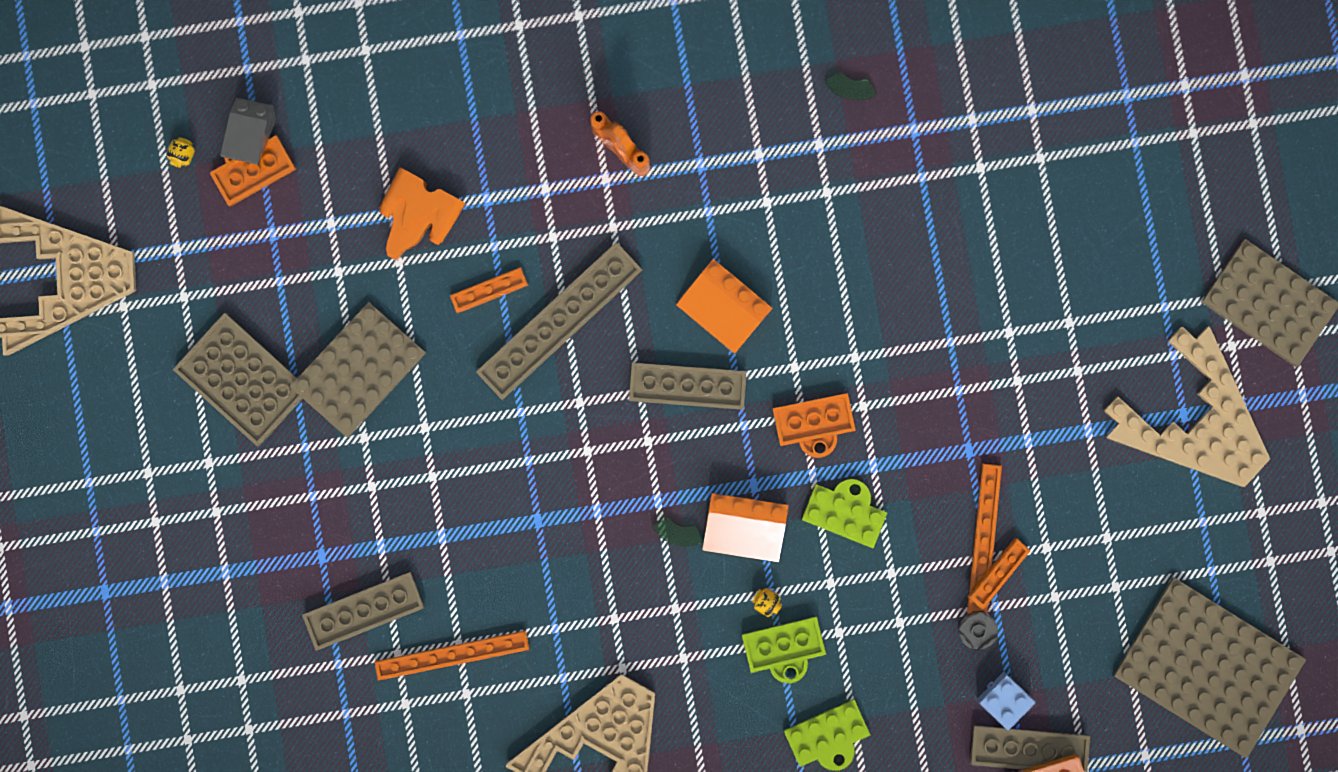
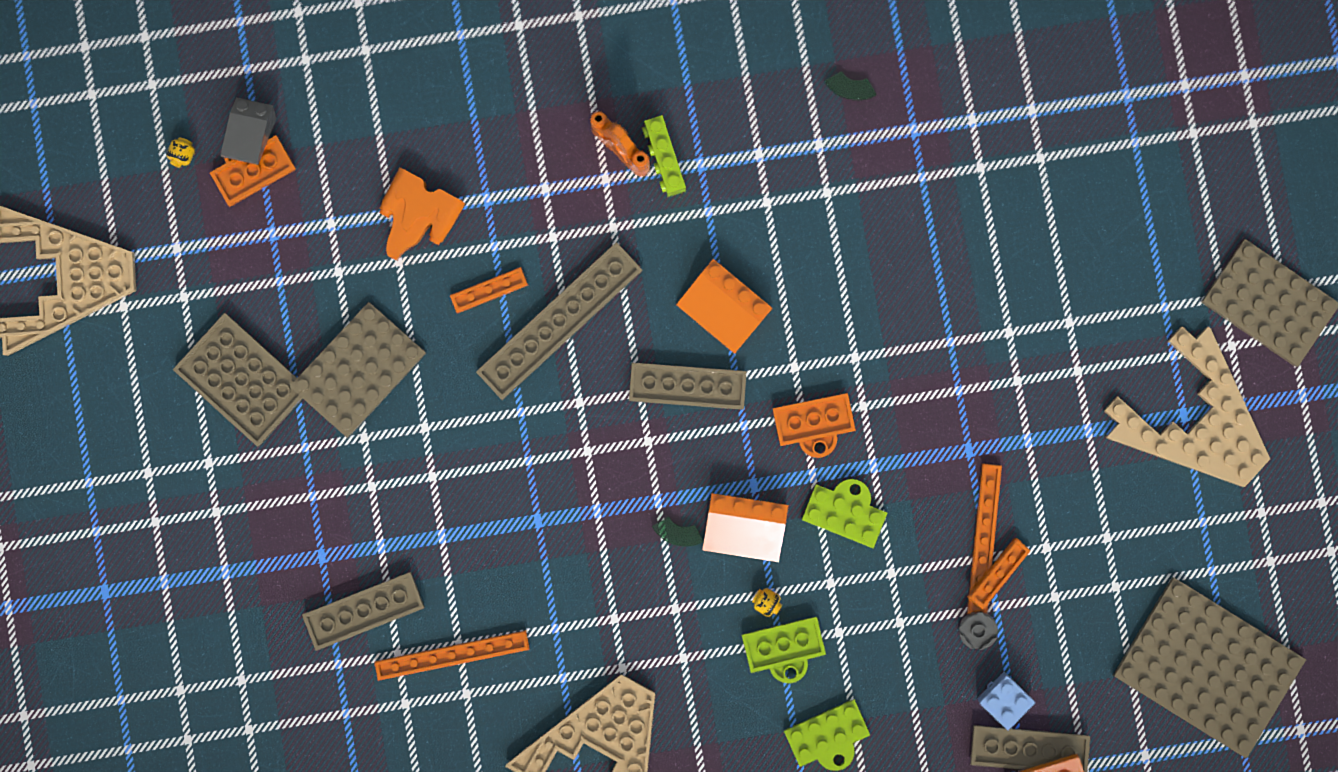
none -> lime brick [642,115,686,197]

